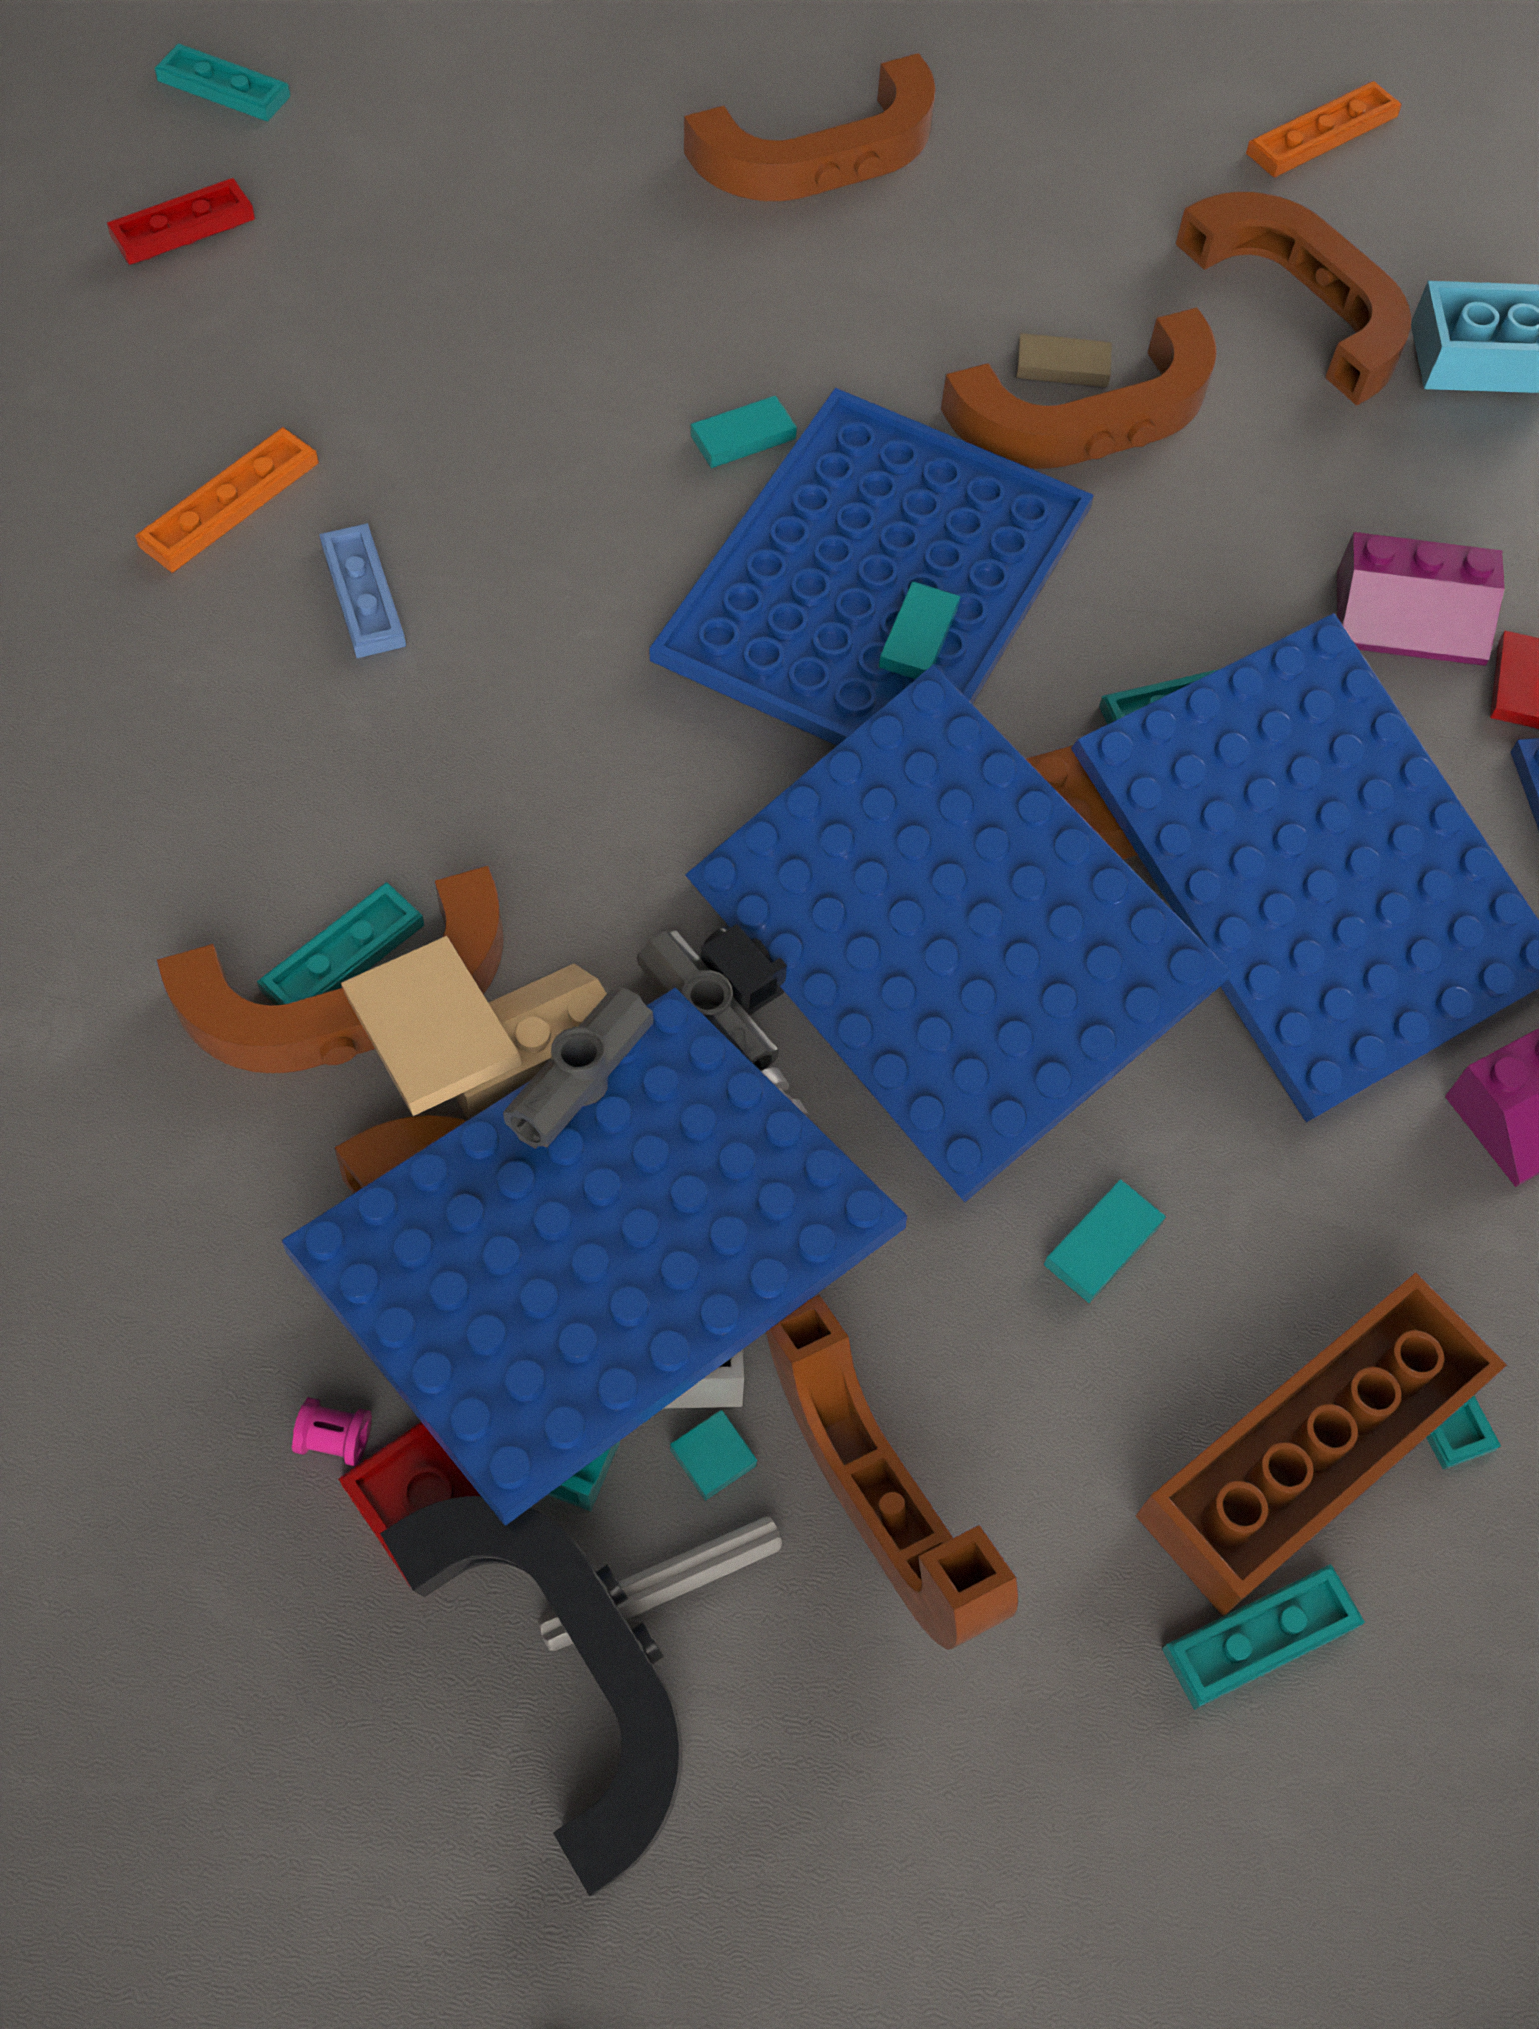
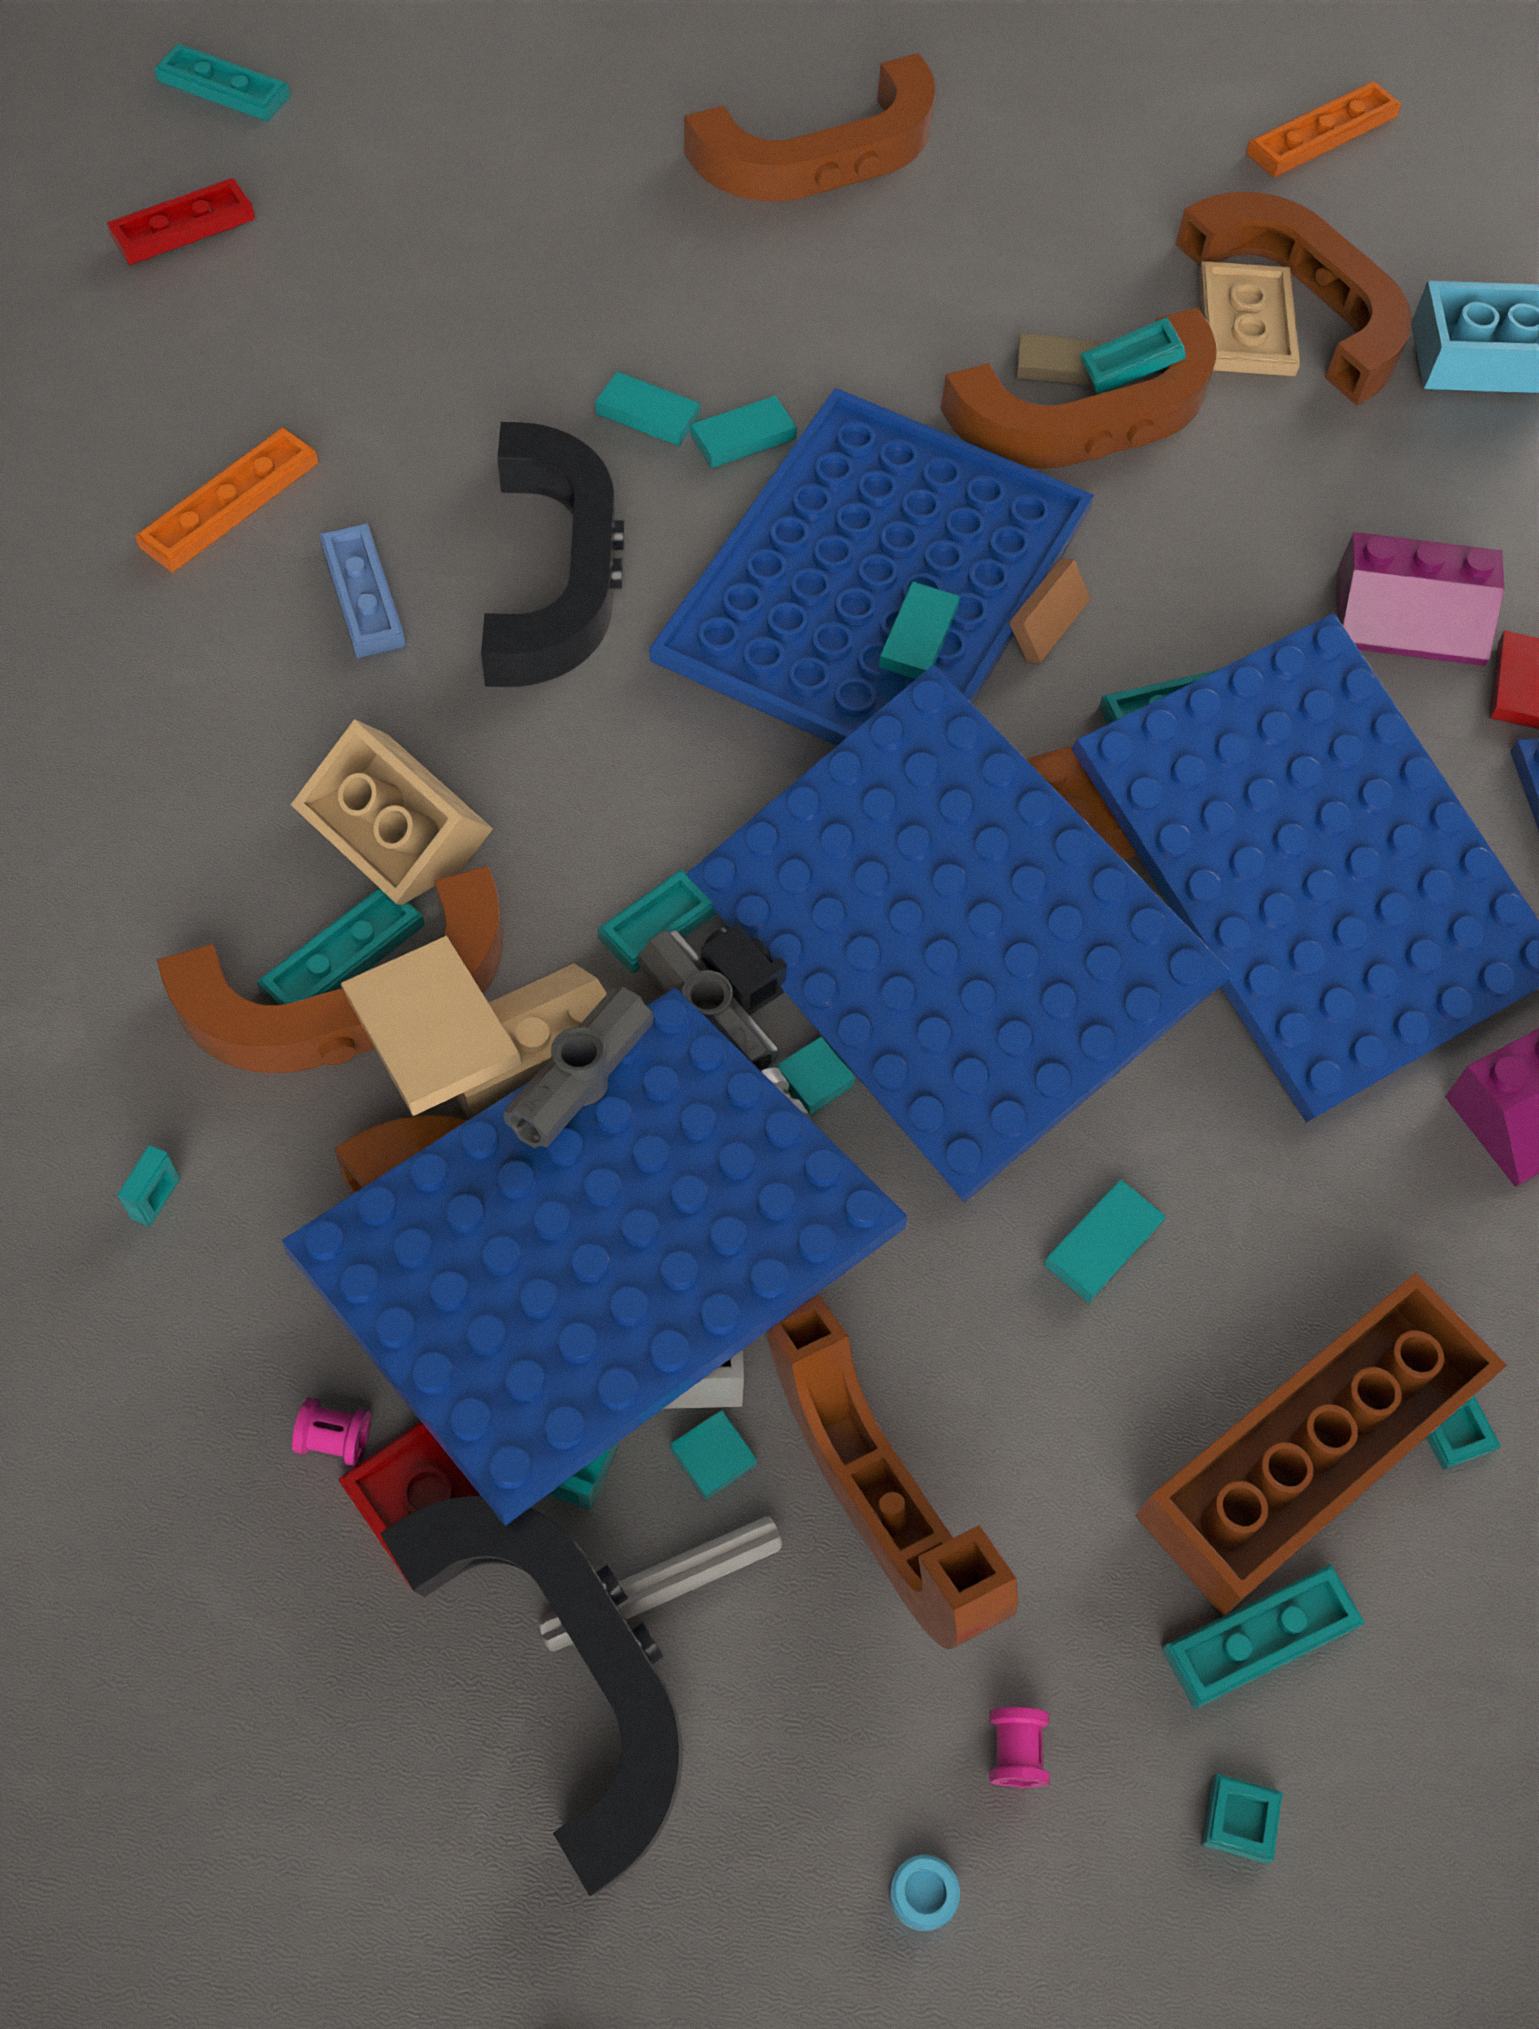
none -> teal tile [117,1145,180,1227]
none -> tan slope [290,719,493,905]
none -> black arch [481,422,625,687]
none -> teal tile [595,371,701,447]
none -> teal tile [597,869,717,974]
none -> teal tile [776,1037,856,1115]
none -> medium azure tile [889,1855,960,1931]
none -> dark pink bush [989,1707,1050,1788]
none -> medium nougat tile [1009,559,1091,663]
none -> teal tile [1079,317,1186,394]
none -> tan tile [1198,261,1300,376]
none -> teal tile [1201,1773,1283,1864]

